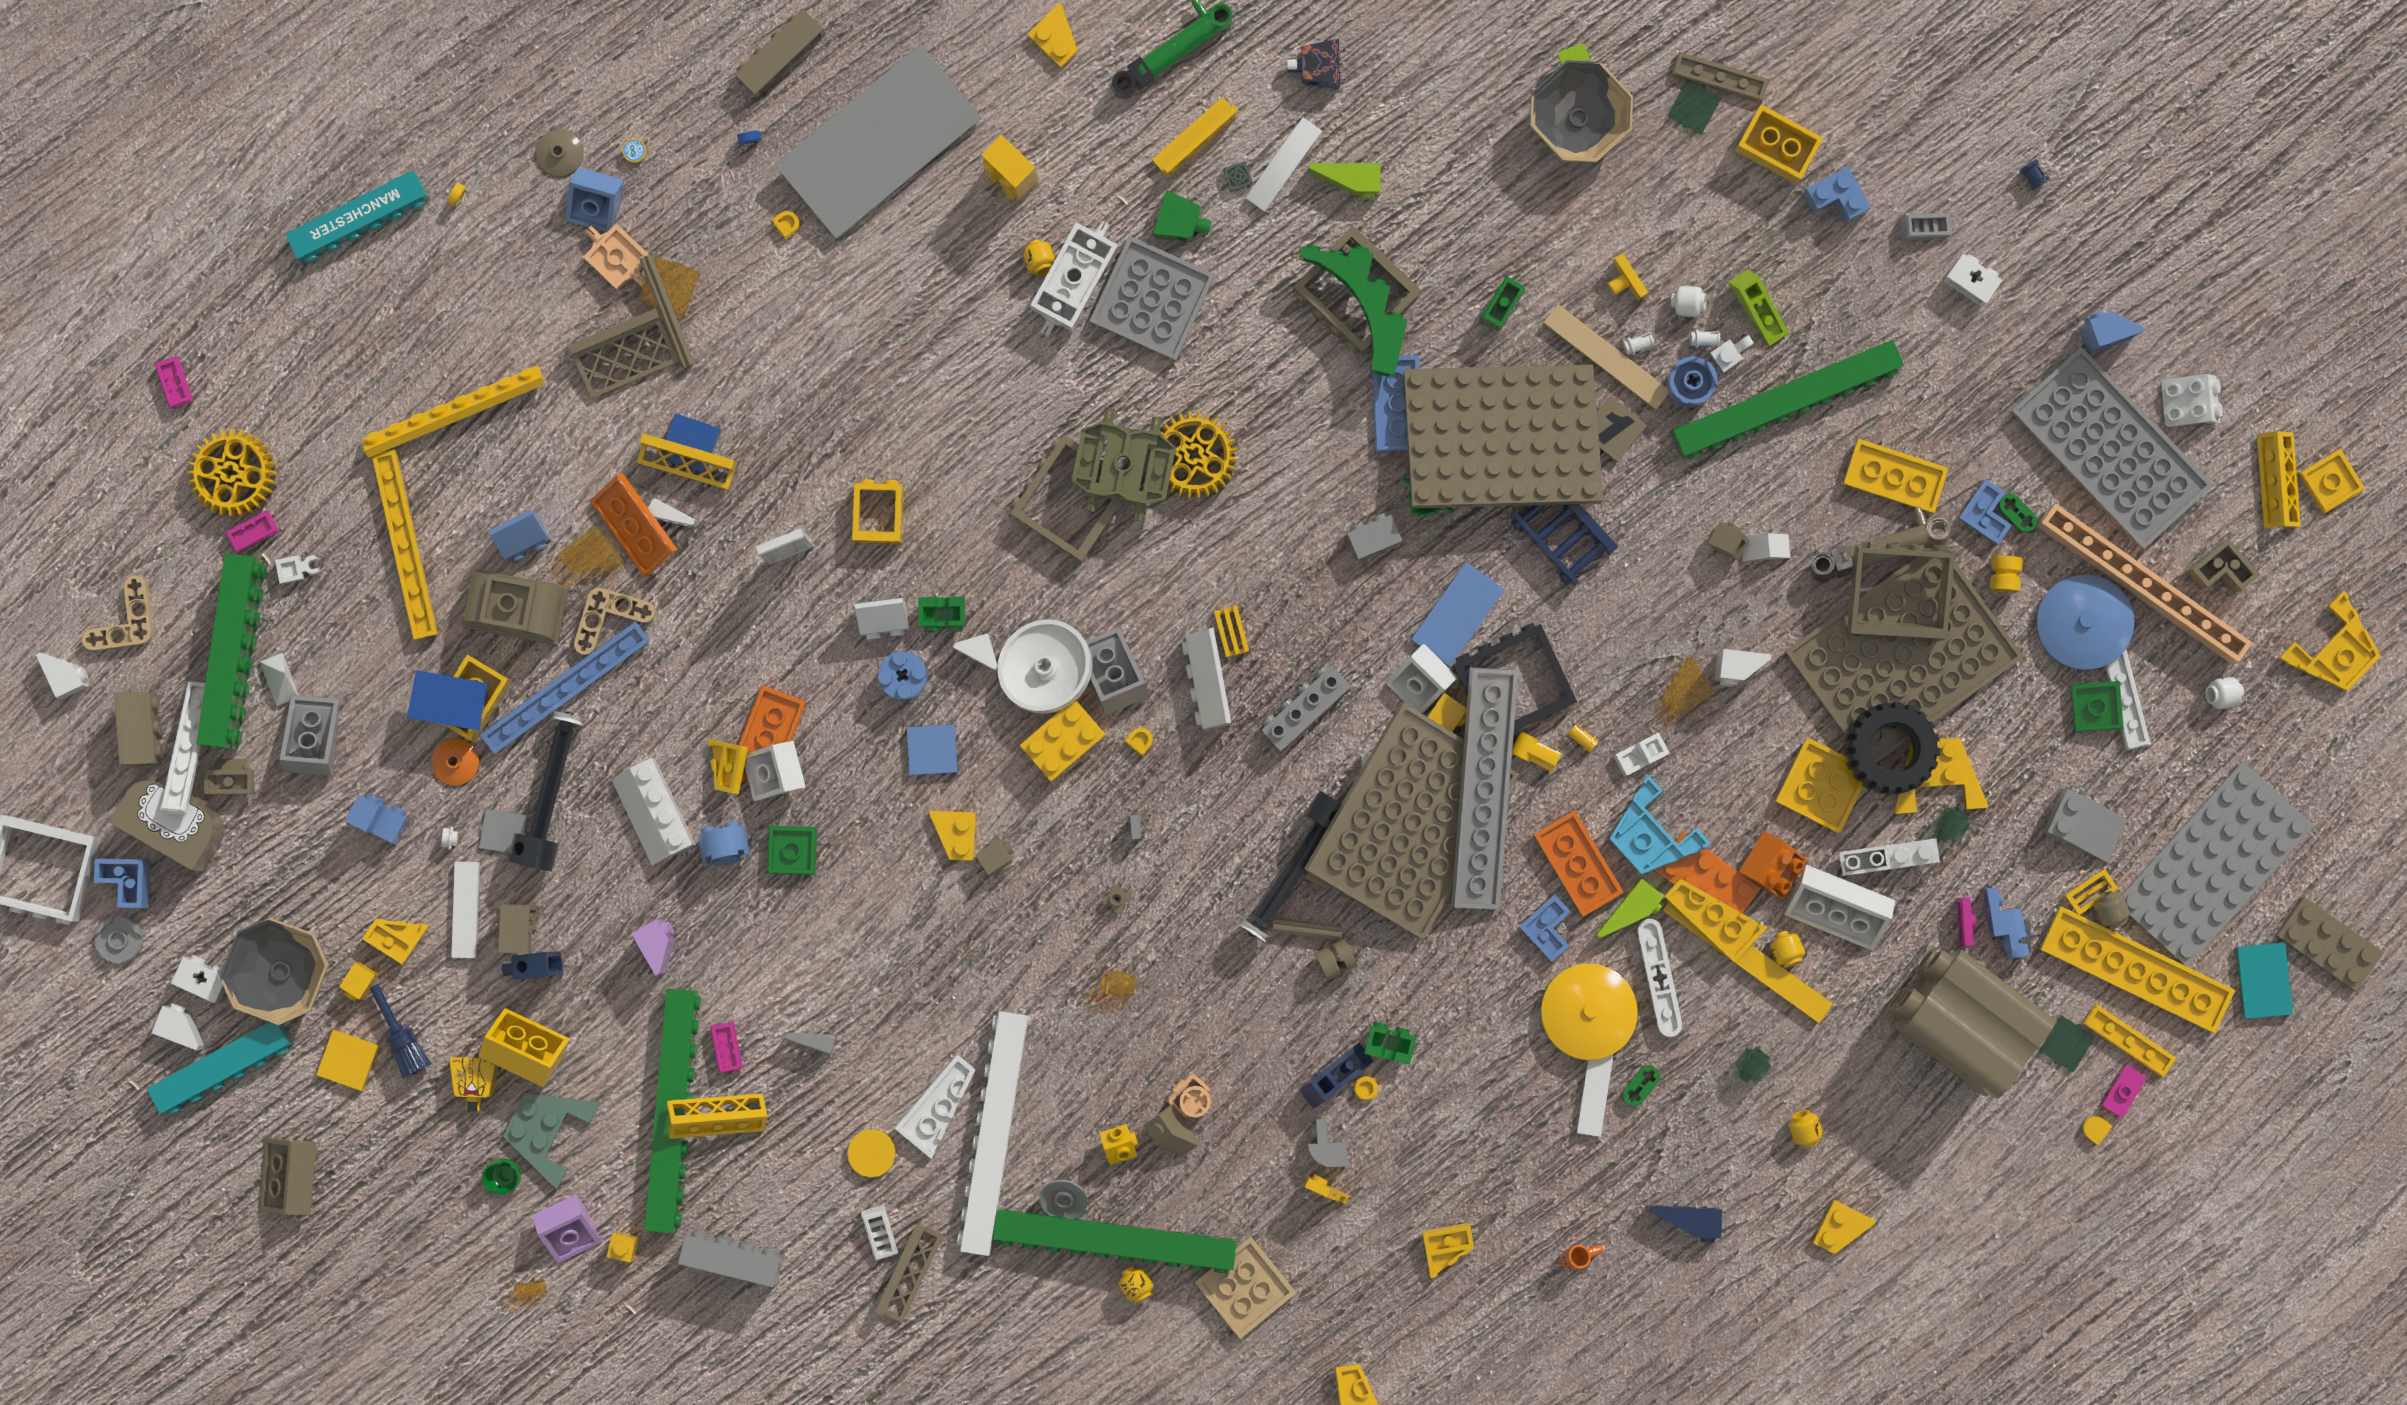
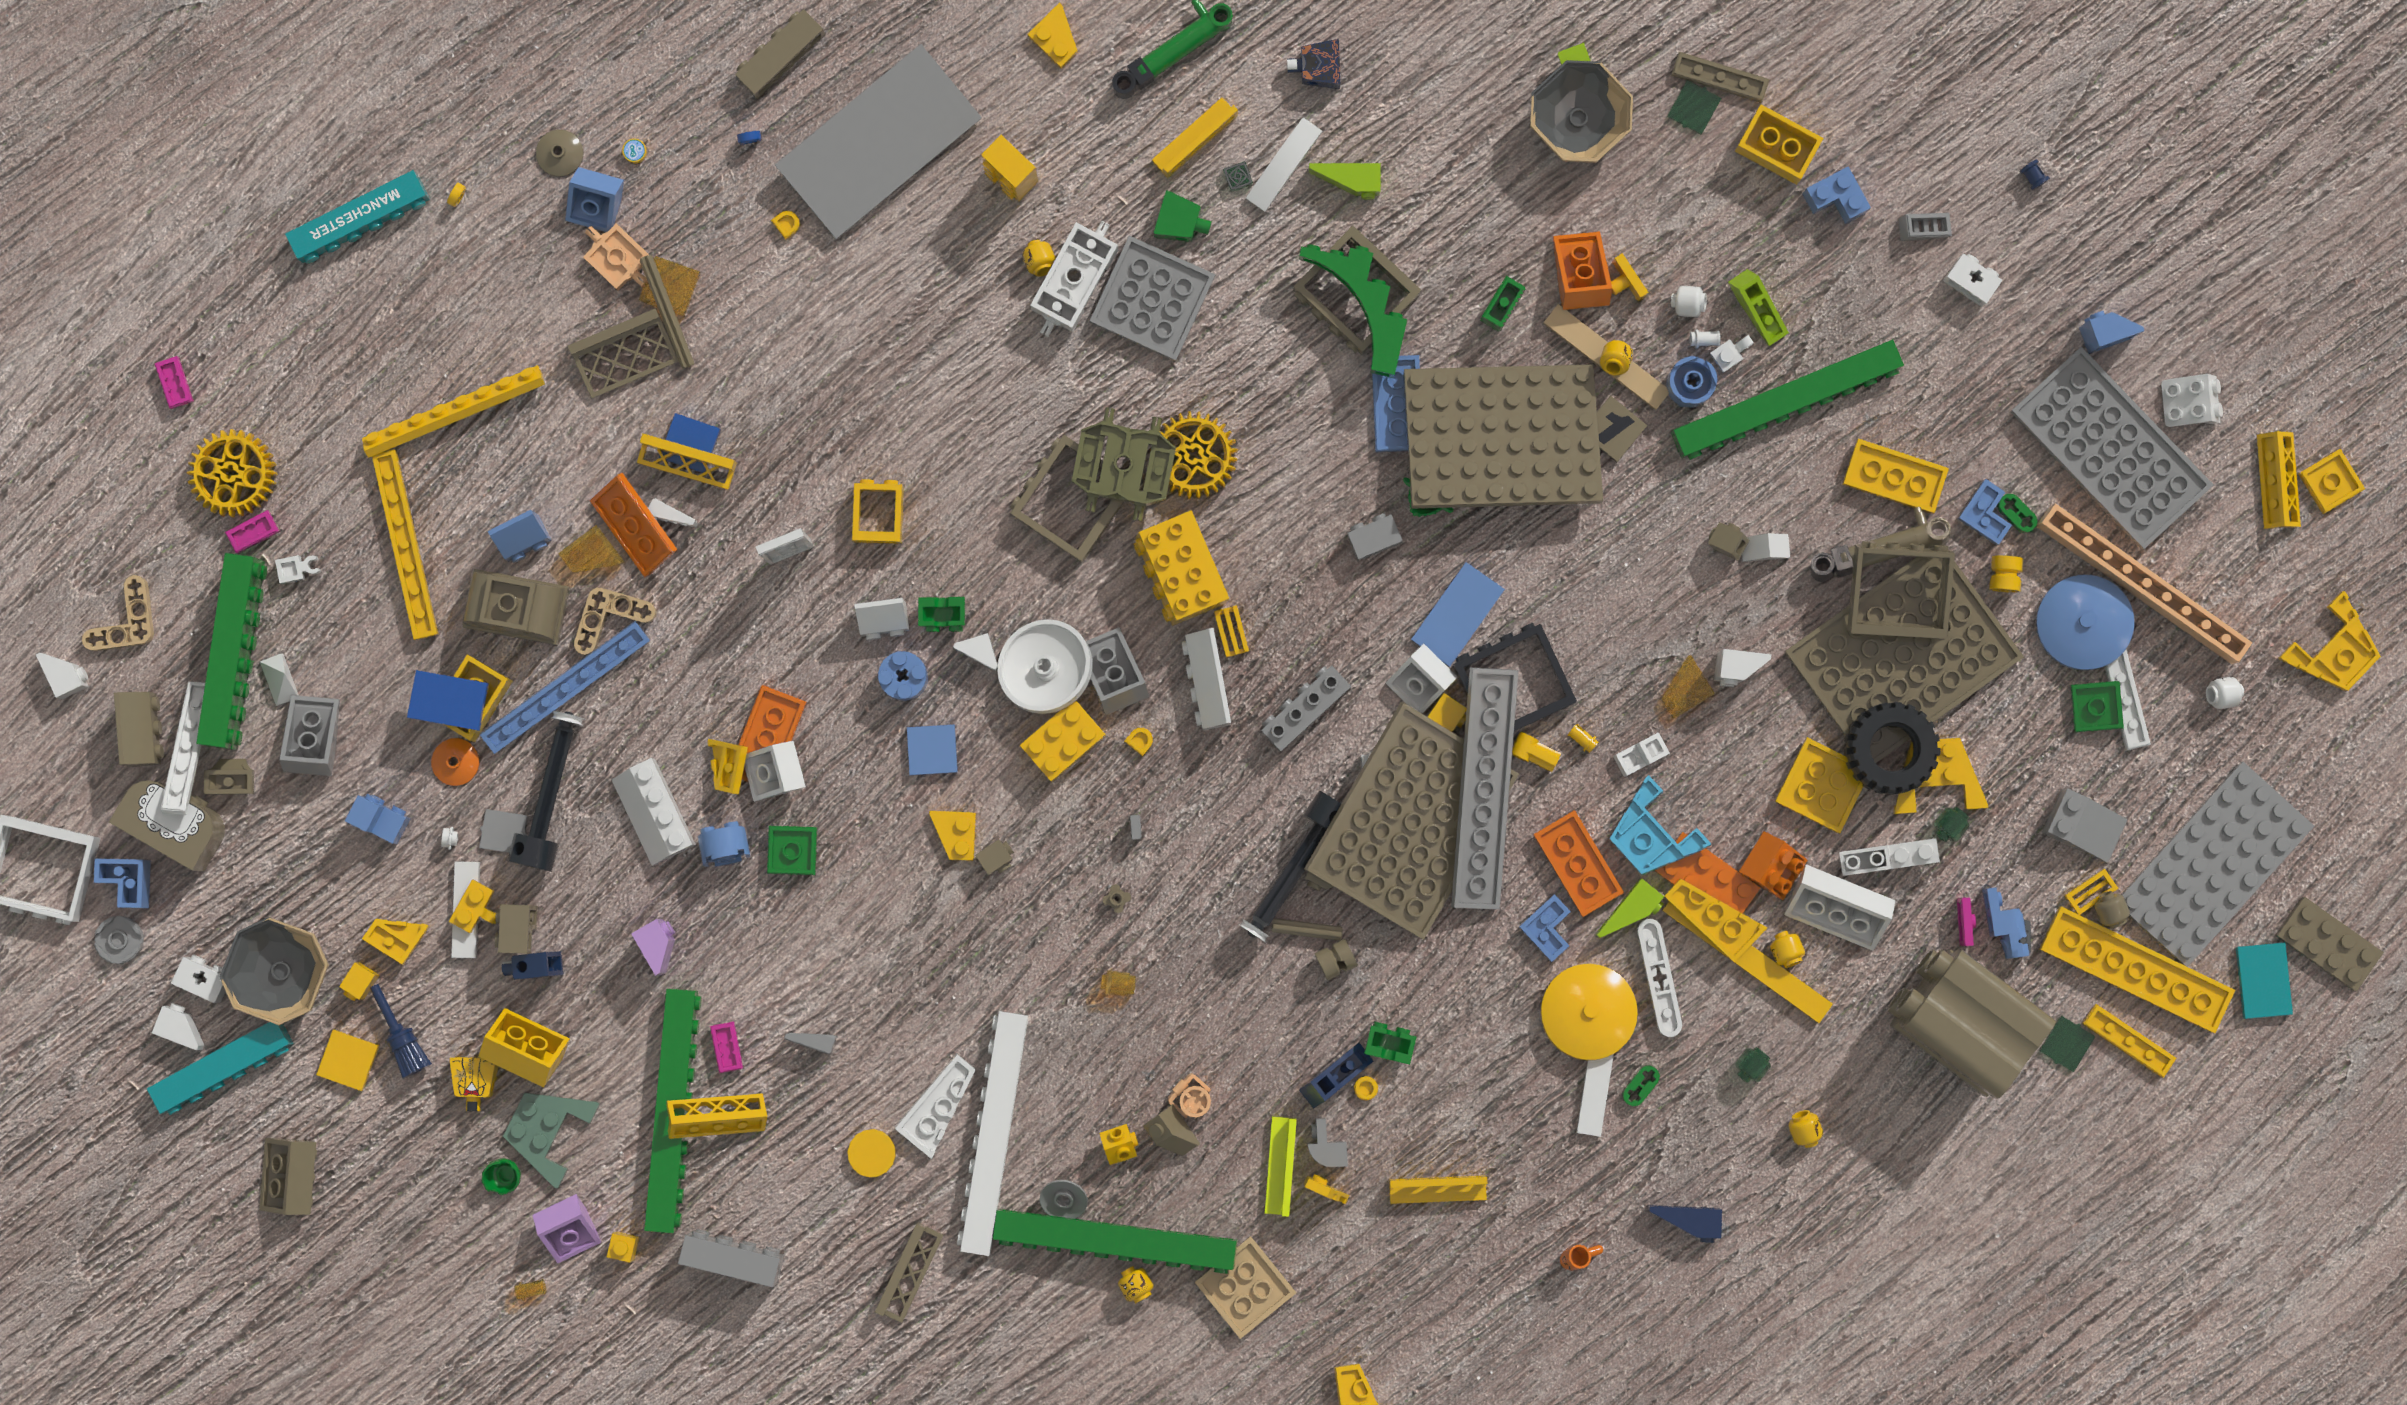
white slope [861,1205,899,1261] -> none
yellow wing [1422,1223,1474,1278] -> none
dark blue fence [1510,504,1619,587] -> none
white pin [1622,332,1655,356] -> none
yellow wing [1812,1199,1876,1254] -> none
yellow tile [2082,1116,2113,1145] -> none
dark pink plate [2100,1064,2147,1118] -> none
dark tan brick [2185,538,2260,593] -> none
none -> yellow plate [449,879,496,933]
none -> yellow brick [1133,510,1229,626]
none -> neon yellow fence [1265,1116,1297,1217]
none -> yellow fence [1389,1175,1487,1204]
none -> orange slope [1553,232,1612,310]
none -> yellow head [1600,340,1633,376]

